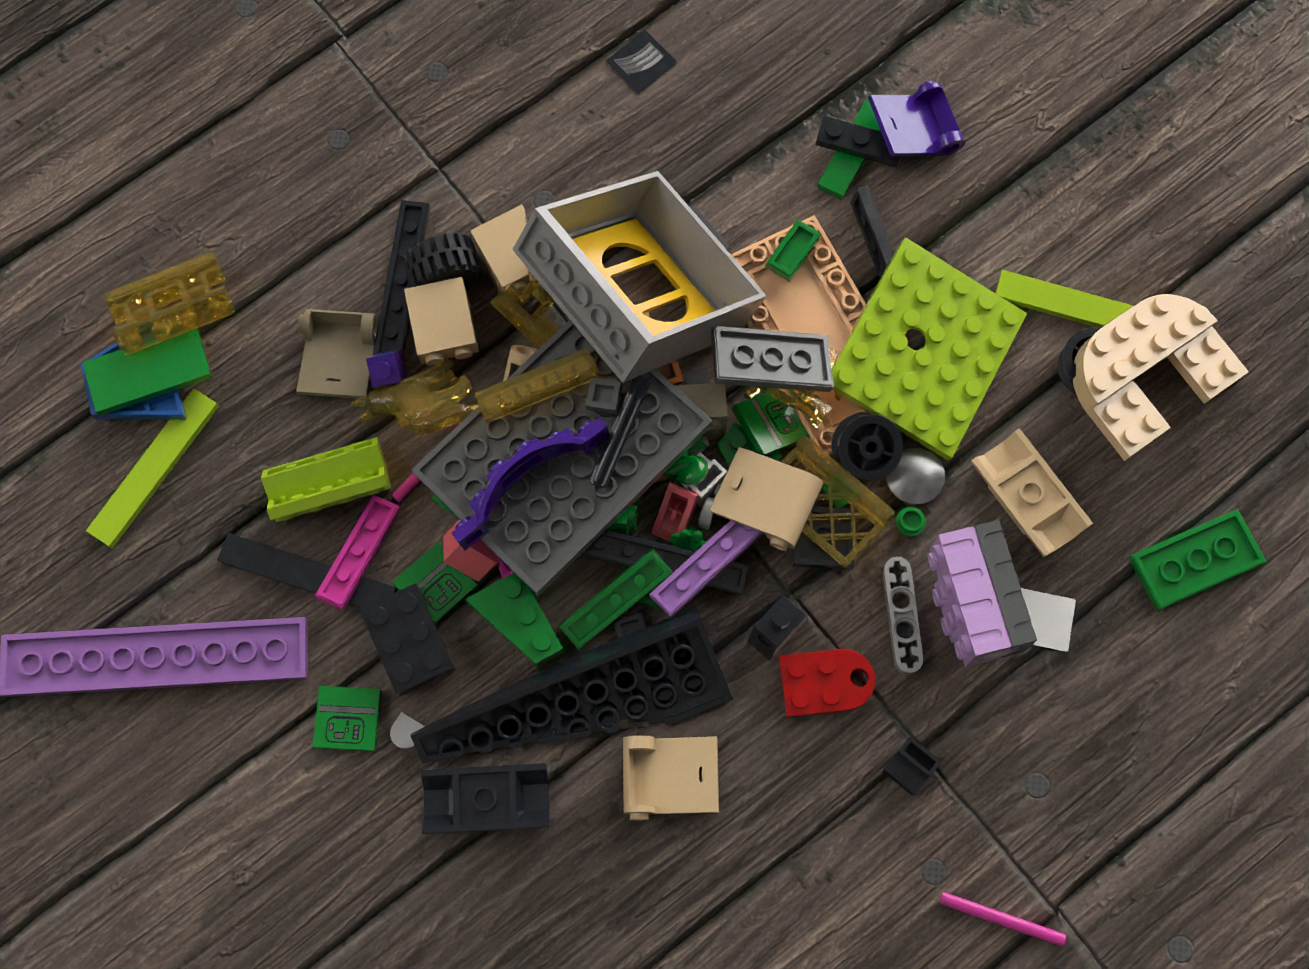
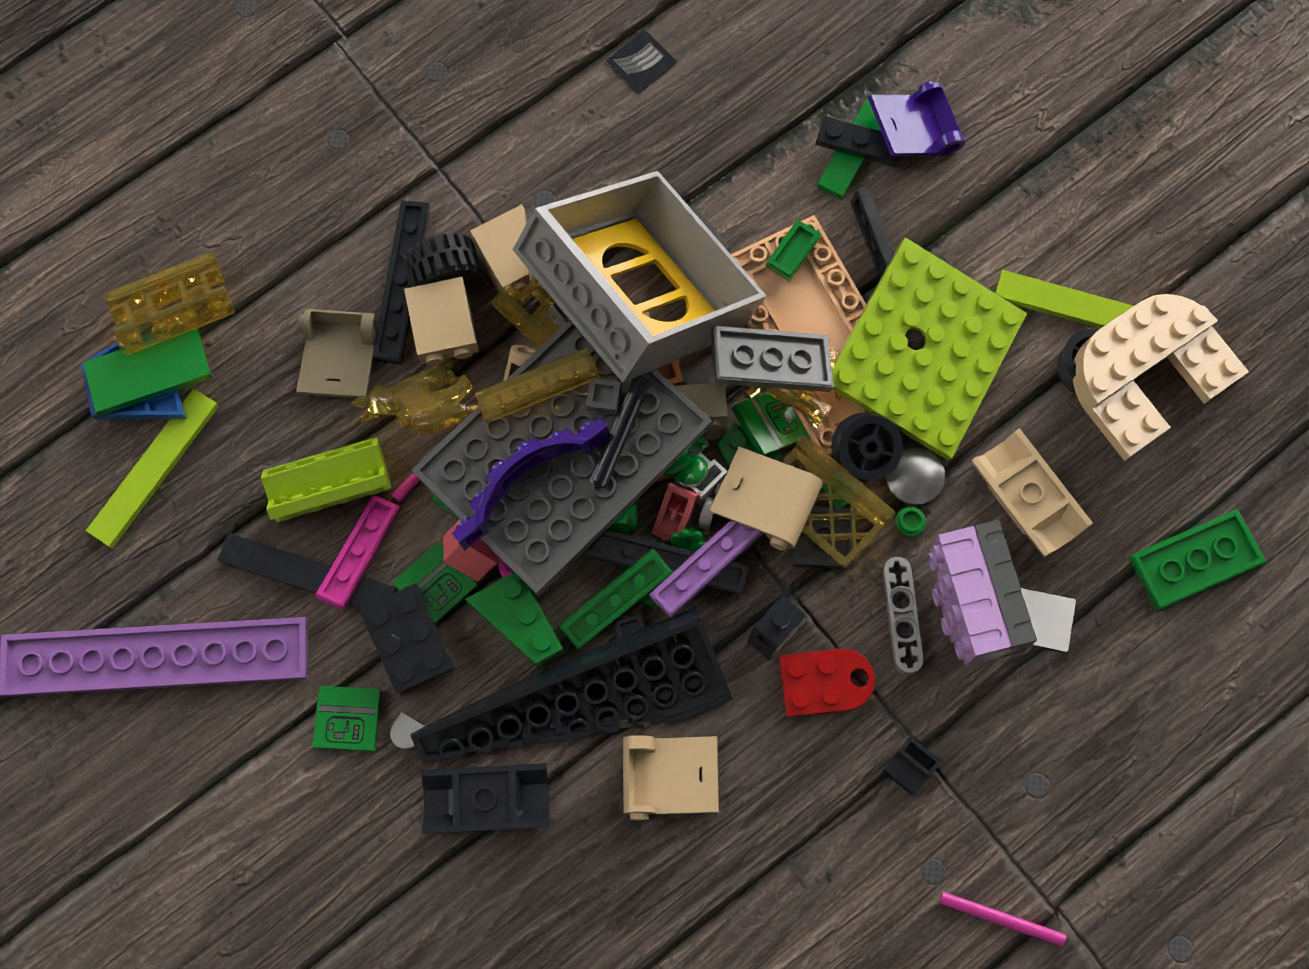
dark purple brick [366,349,408,387] -> none

